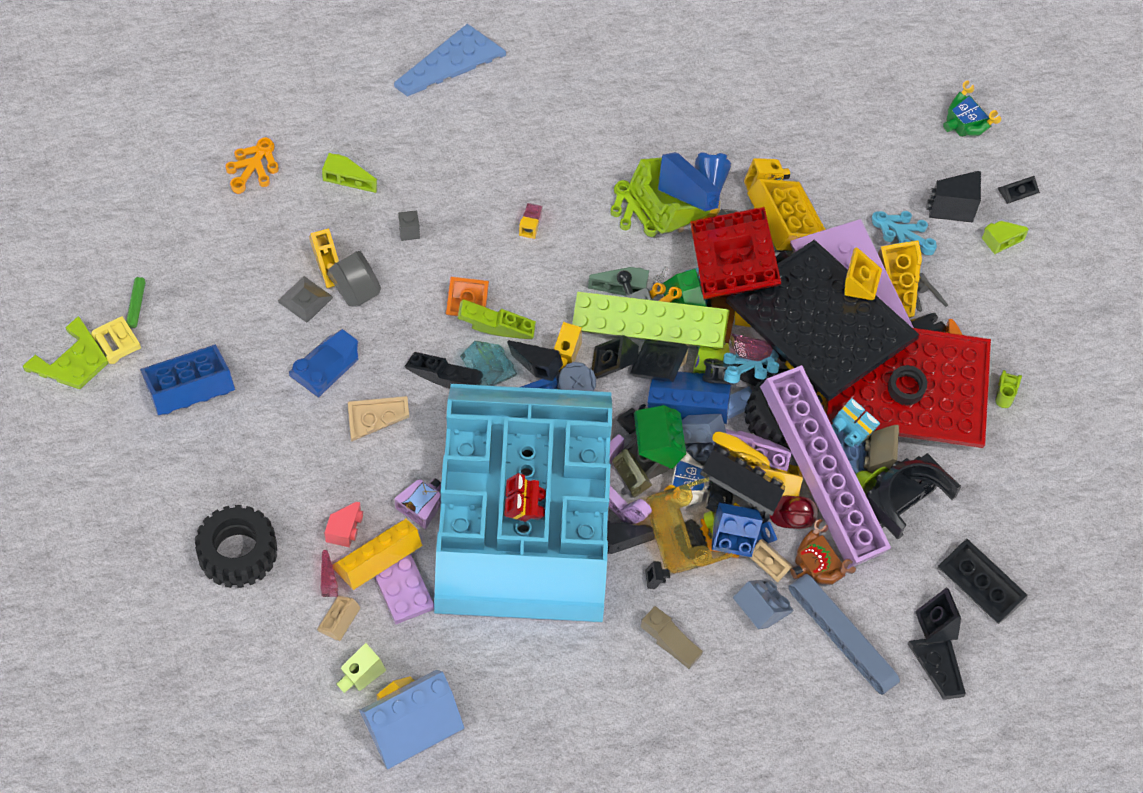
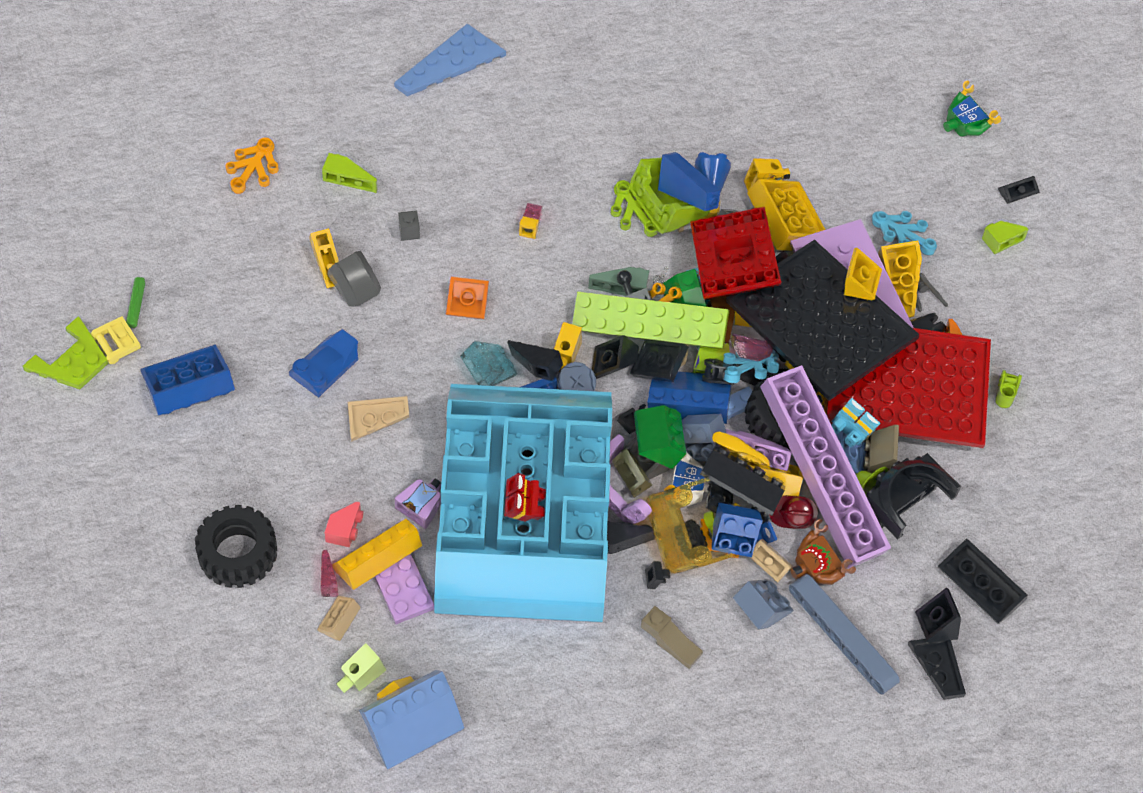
dark grey slope [278,276,333,323] -> none
black slope [405,352,483,389] -> none
lime slope [457,299,536,339] -> none
black tyre [888,365,928,405] -> none
black slope [926,171,981,223] -> none

